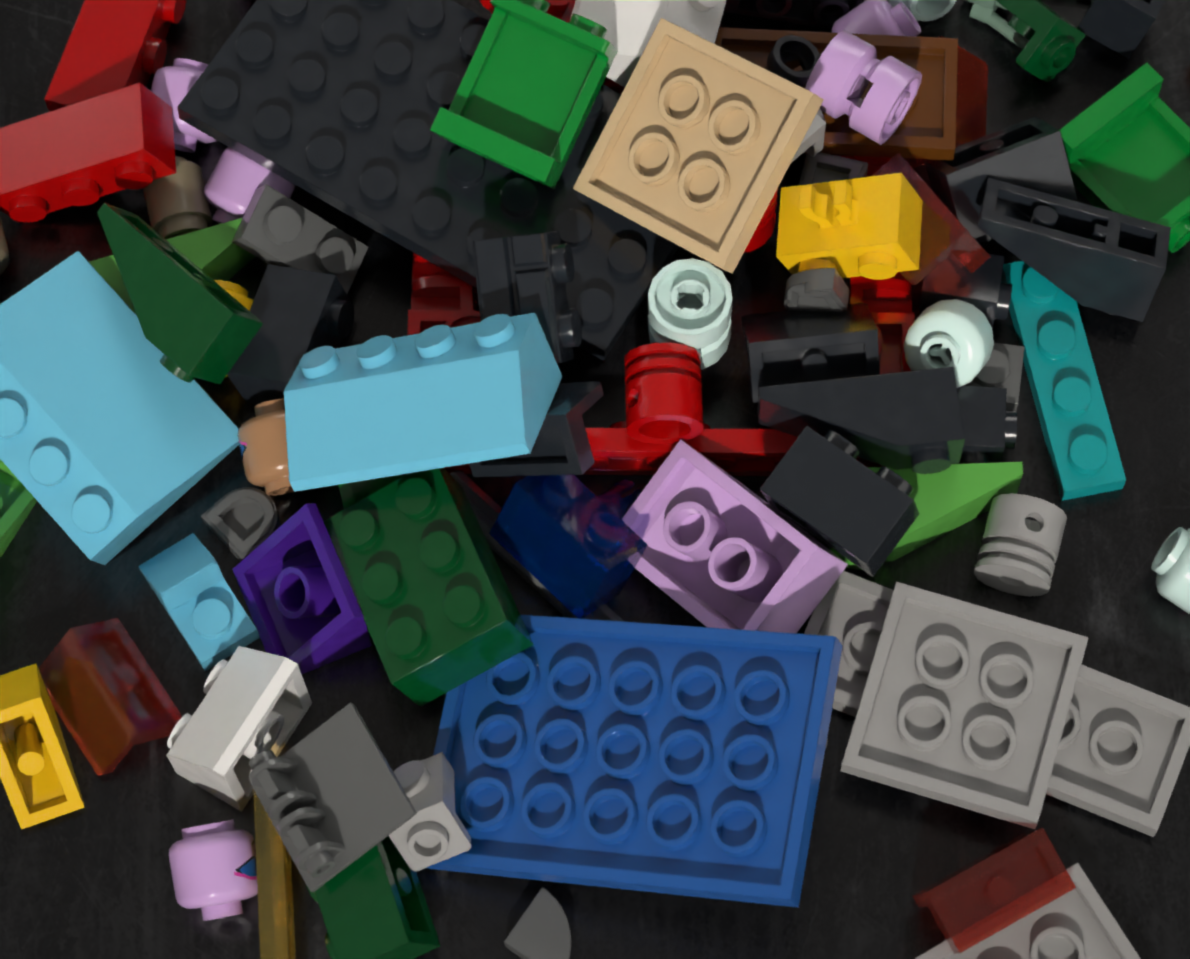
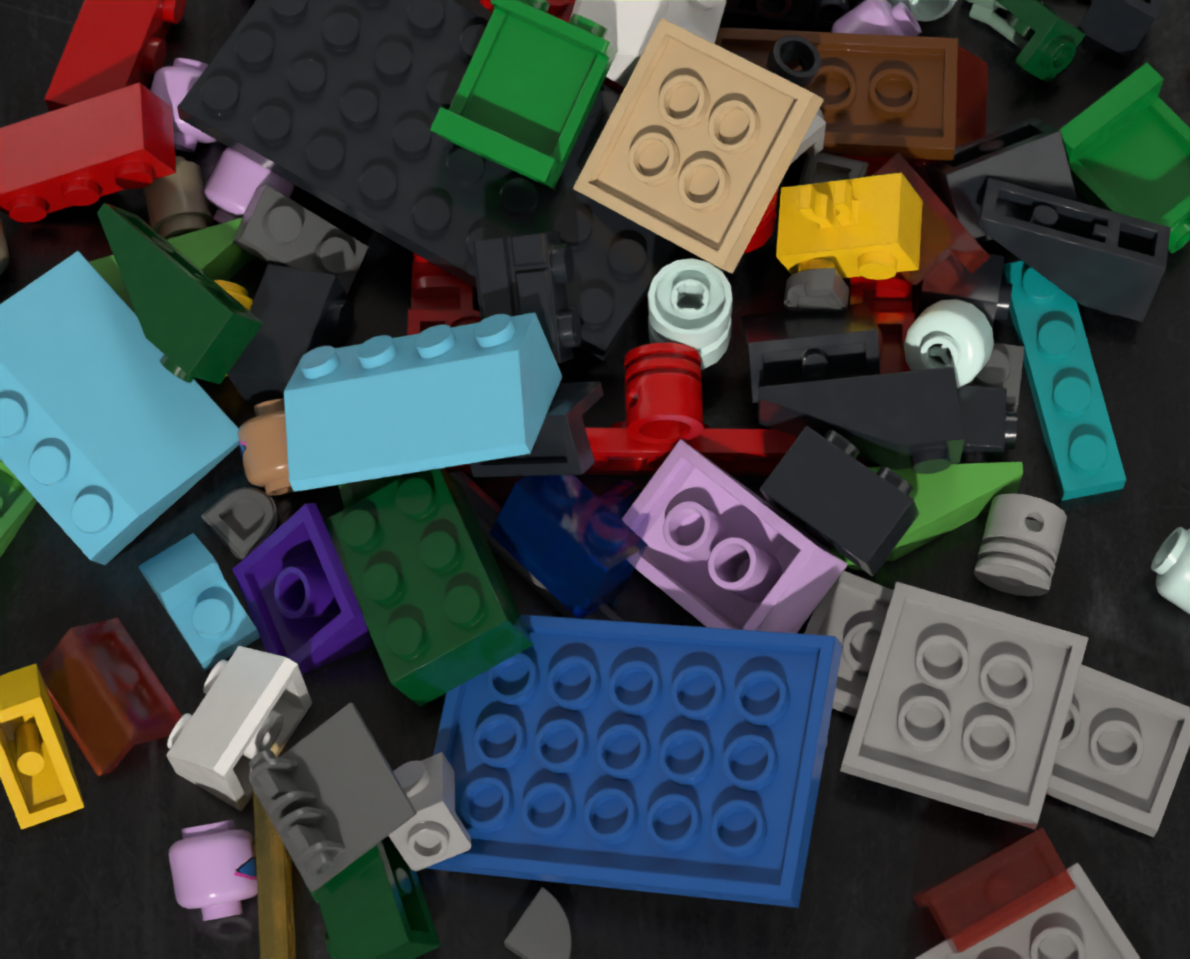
lavender wheel [805,30,922,145] -> none

